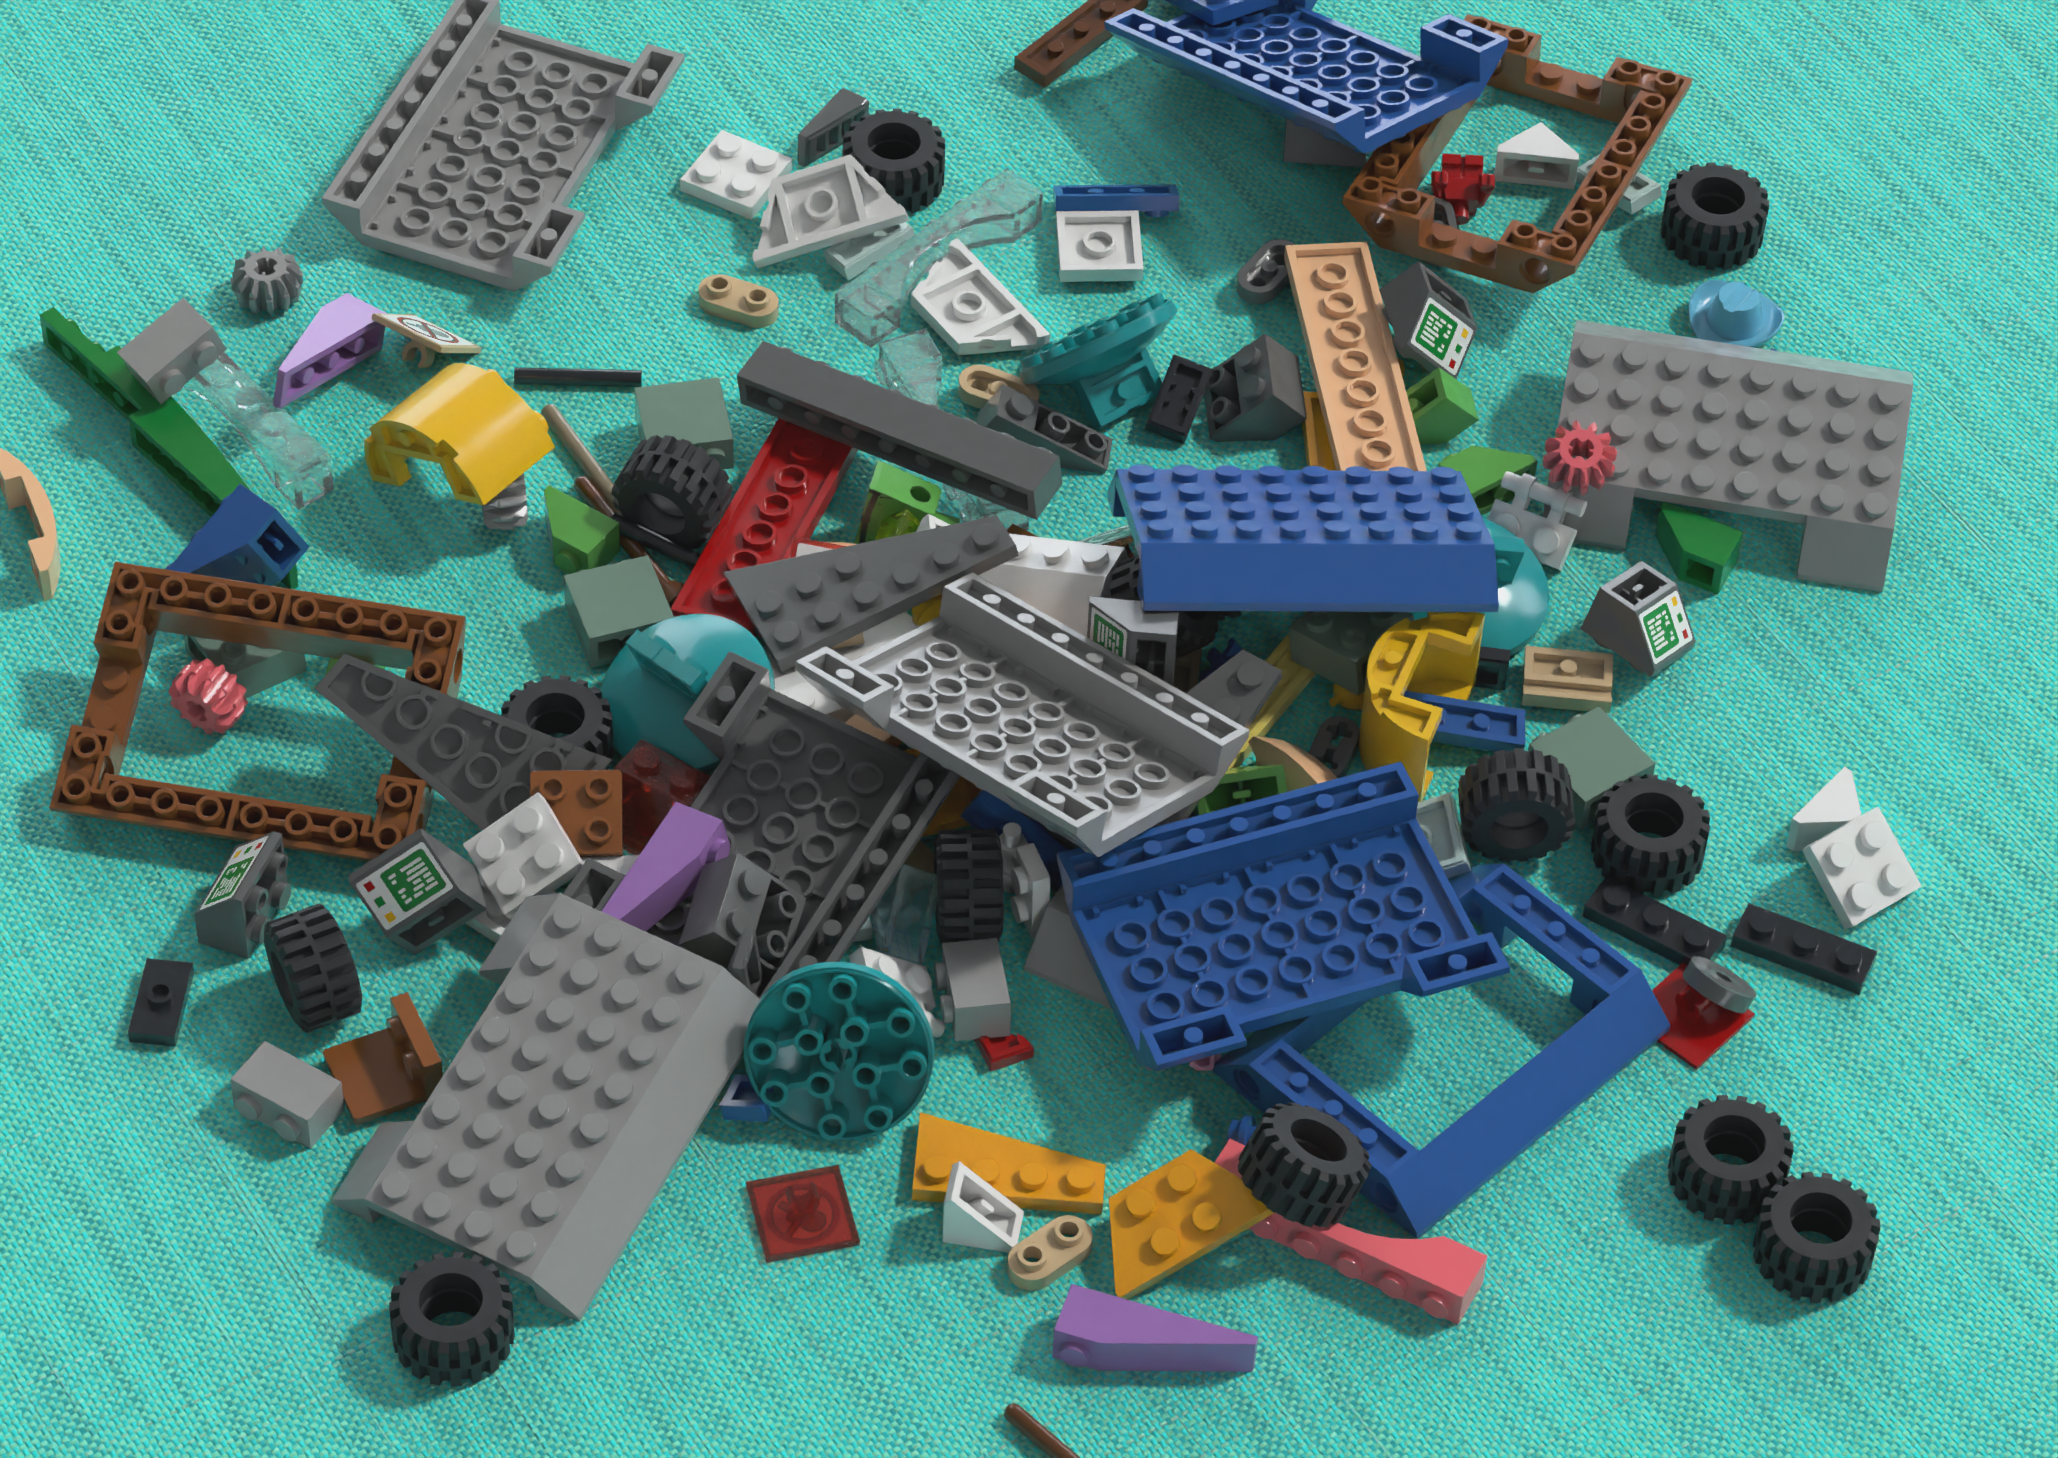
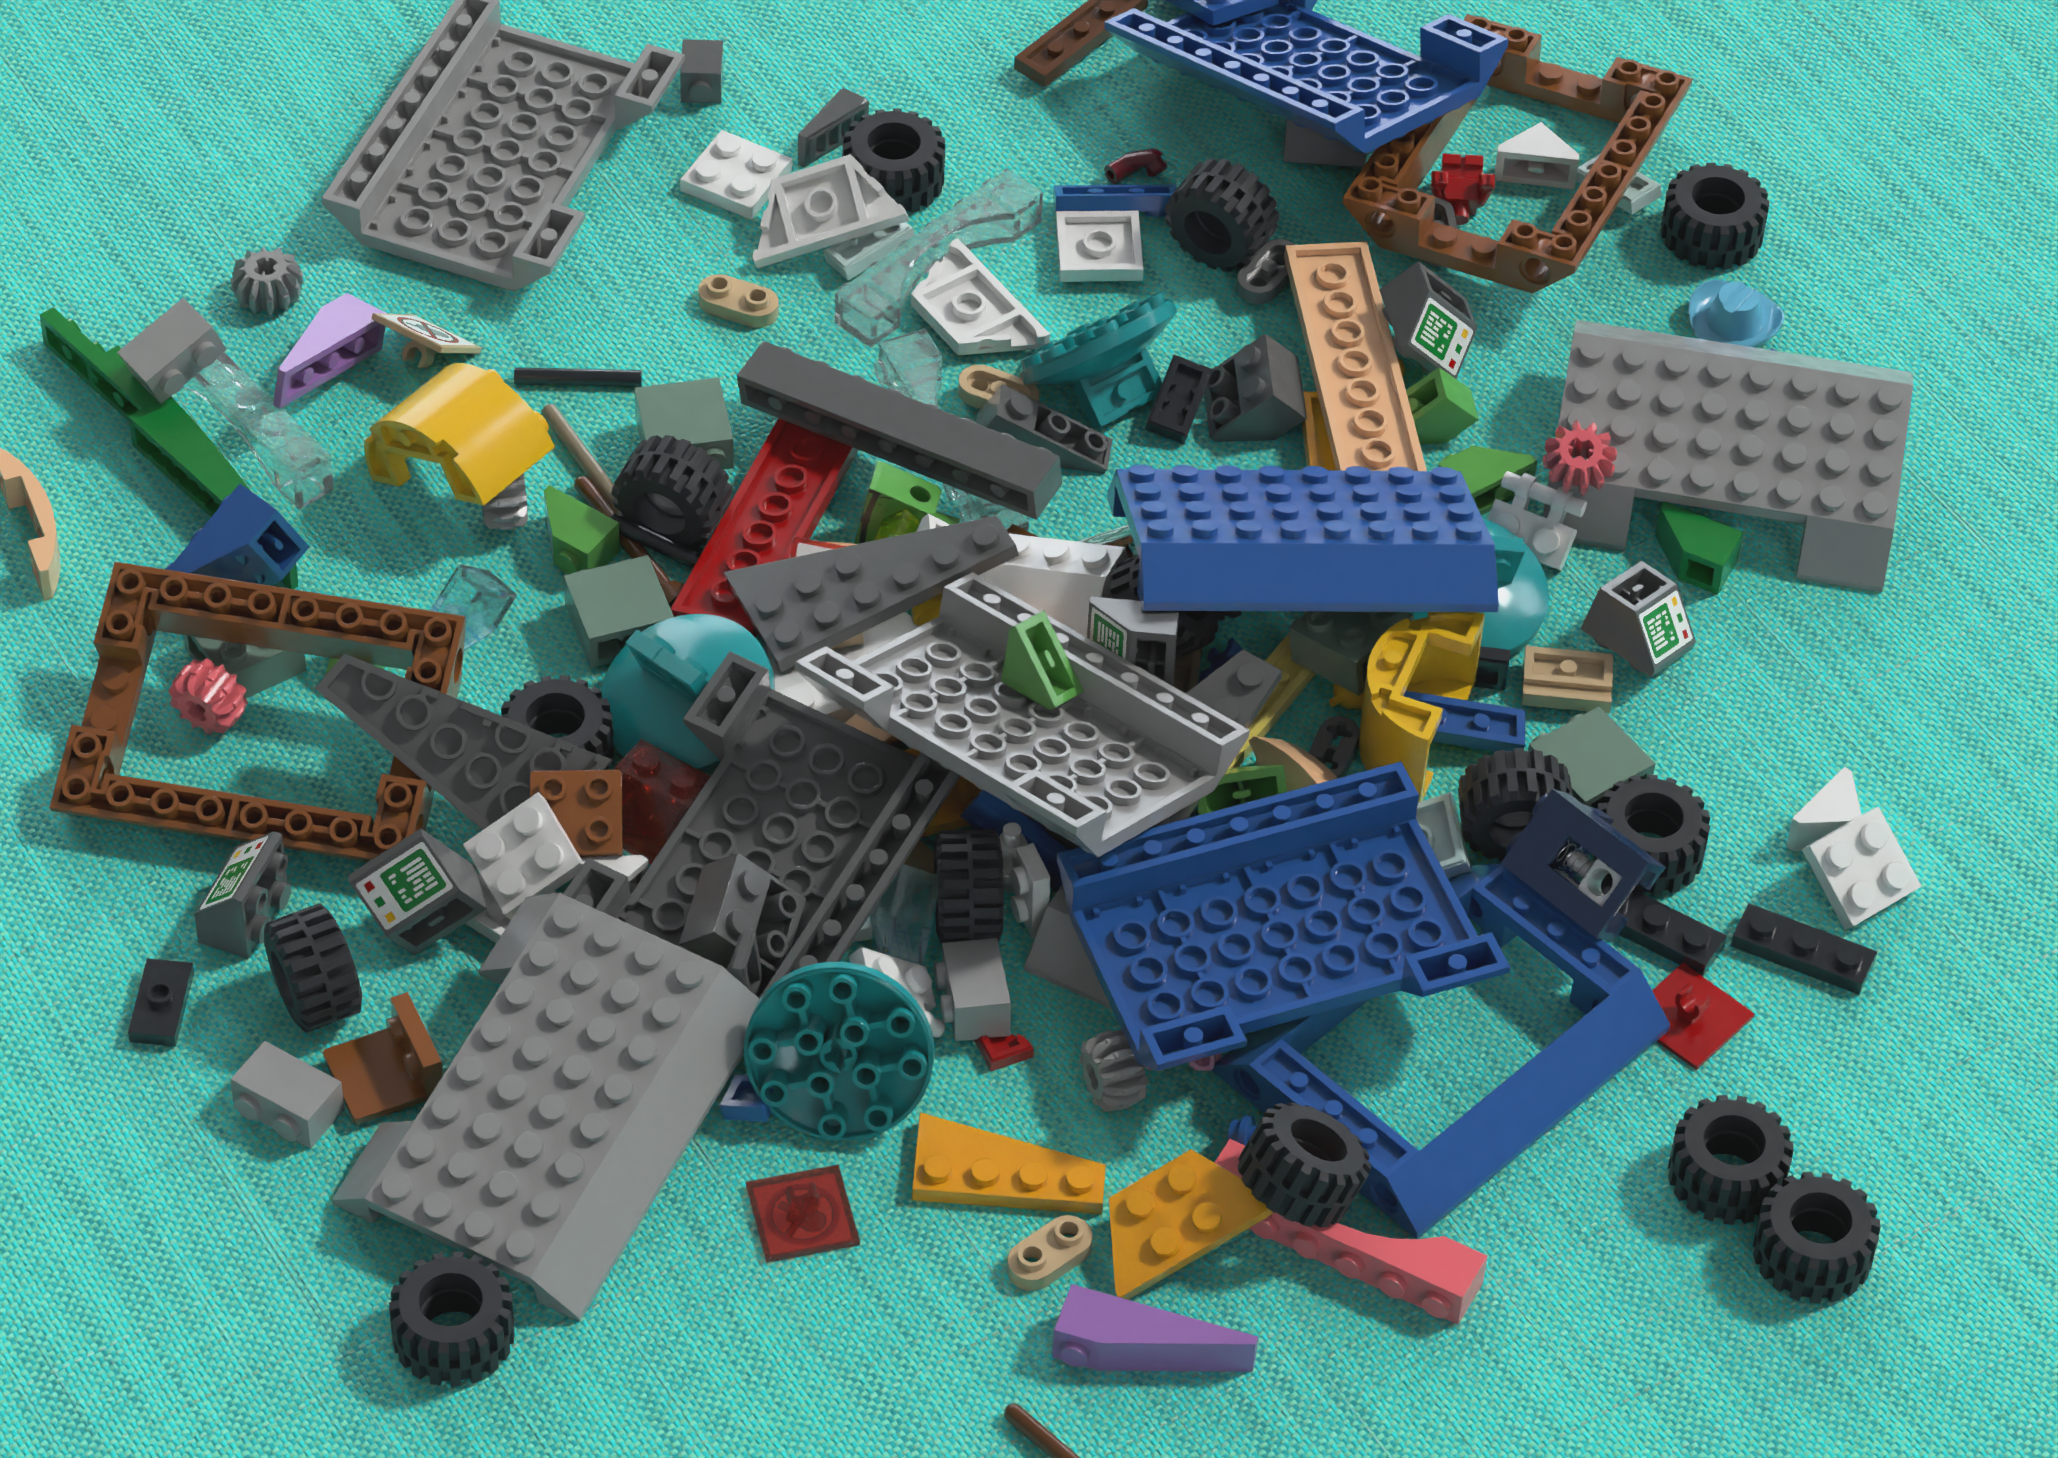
medium lavender slope [601,802,731,931] -> none
white slope [942,1161,1024,1253] -> none
dark grey piece [1682,956,1756,1013] -> none
none -> clear light blue slope [430,564,517,651]
none -> dark grey brick [680,39,723,103]
none -> bright green slope [1001,610,1084,710]
none -> light grey gear [1080,1029,1148,1112]
none -> dark red arm [1104,148,1167,184]
none -> black tyre [1165,159,1279,272]
none -> dark blue brick [1501,789,1666,942]

